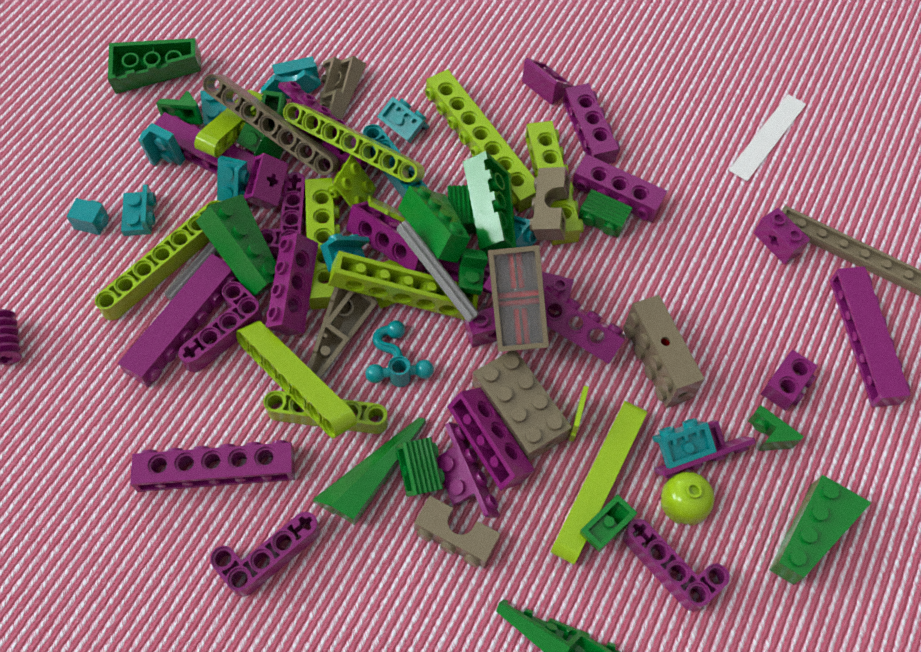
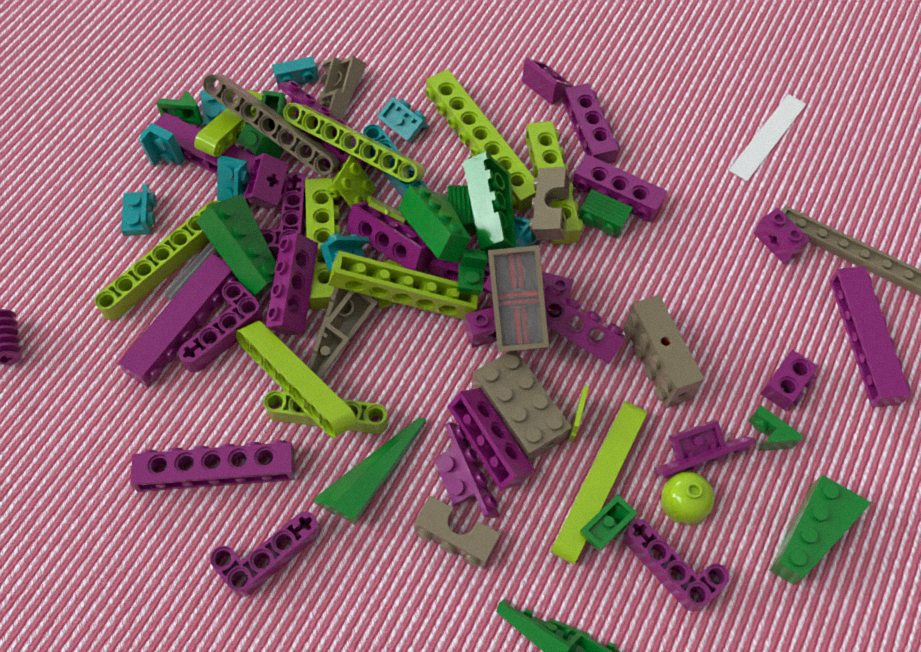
teal brick [66,198,109,235] -> none
green wedge [108,38,201,94] -> none
teal tile [261,70,321,99] -> none
teal piece [365,320,434,387] -> none
green brick [396,437,445,497] -> none
light grey axle [397,221,479,322] -> none
teal bracket [652,418,717,469] -> none

